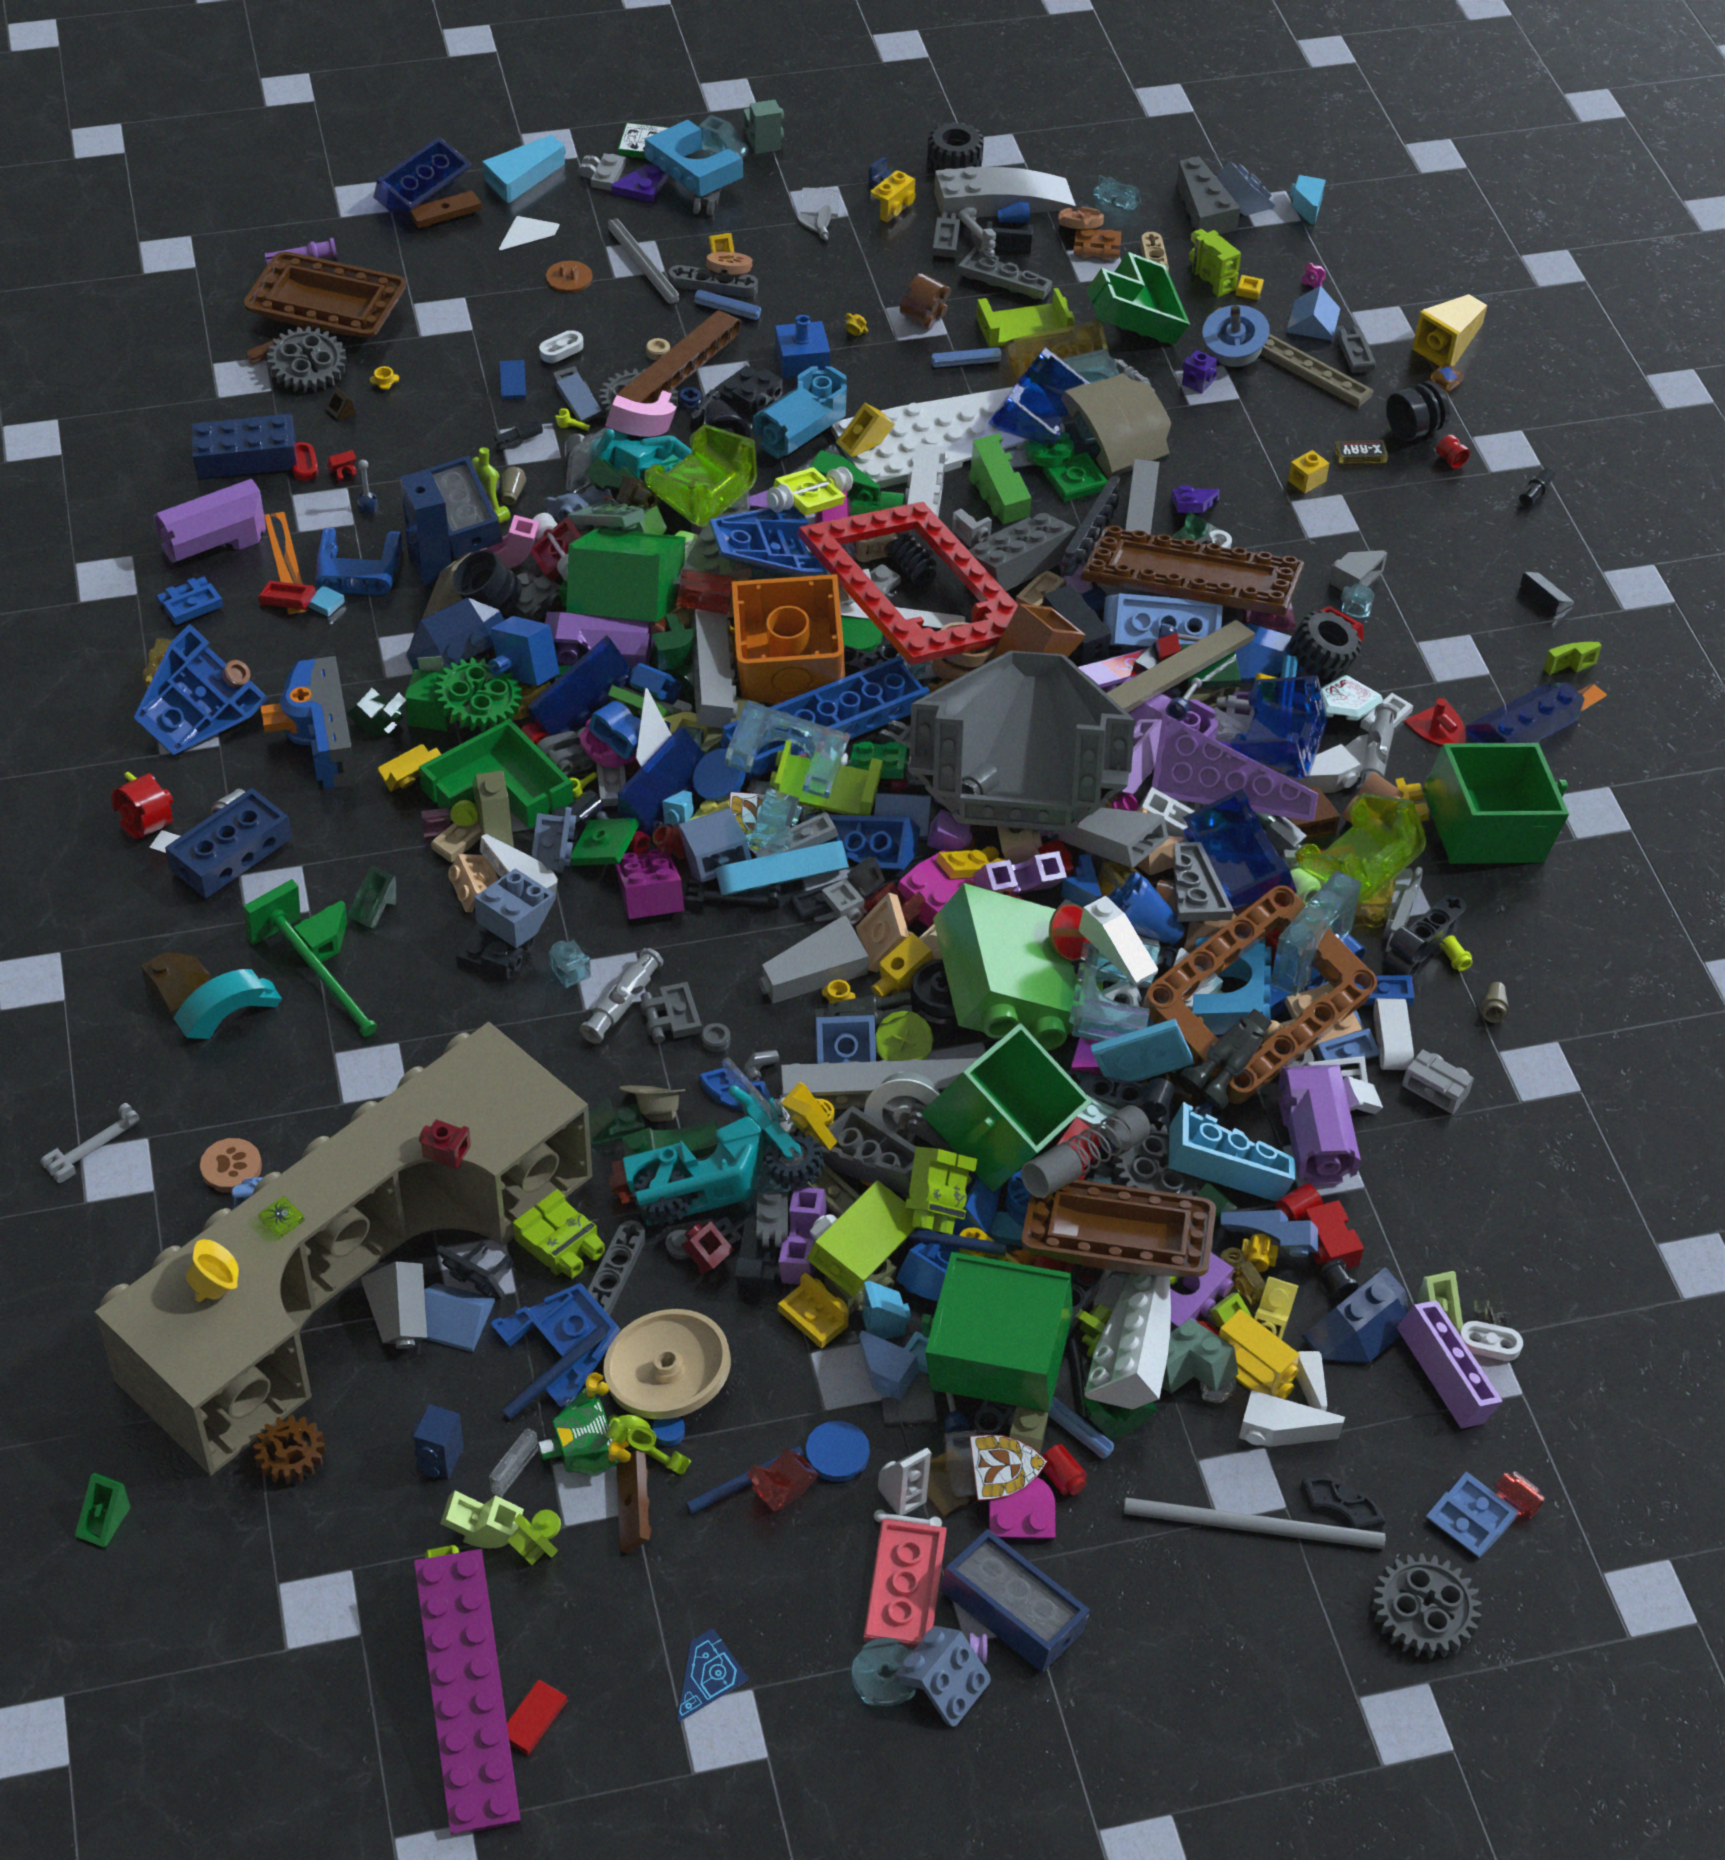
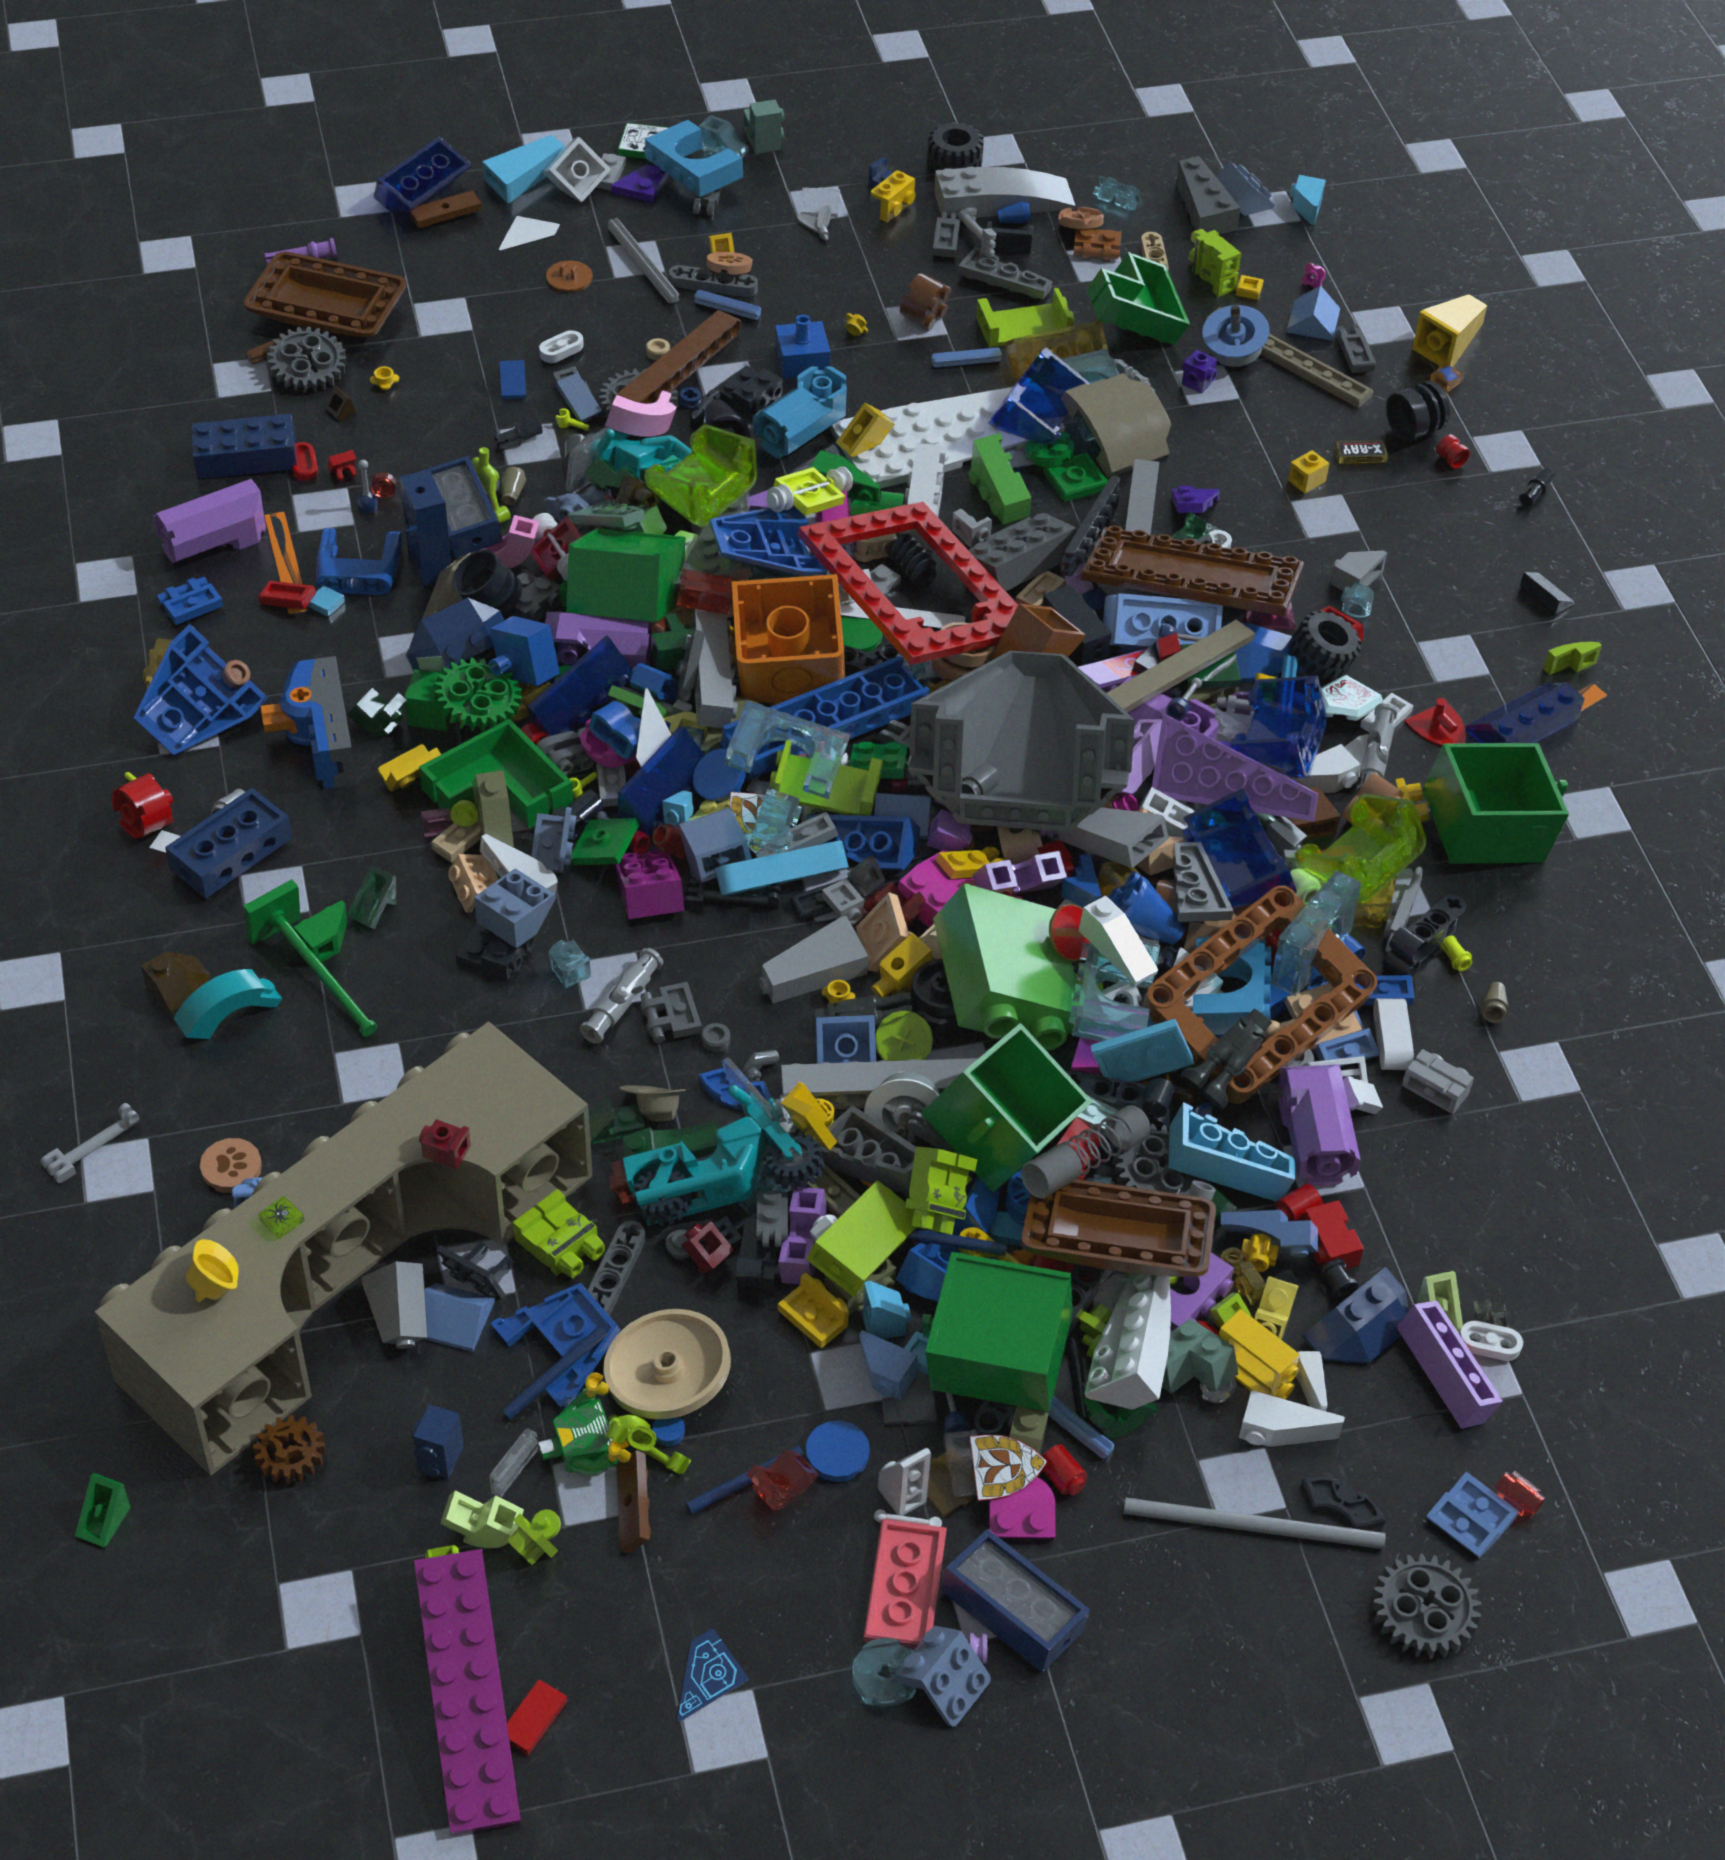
none -> clear red tile [371,472,397,498]
none -> white slope [543,137,611,203]
none -> dark grey hinge [676,630,706,702]
none -> light grey hinge [1189,1181,1215,1200]

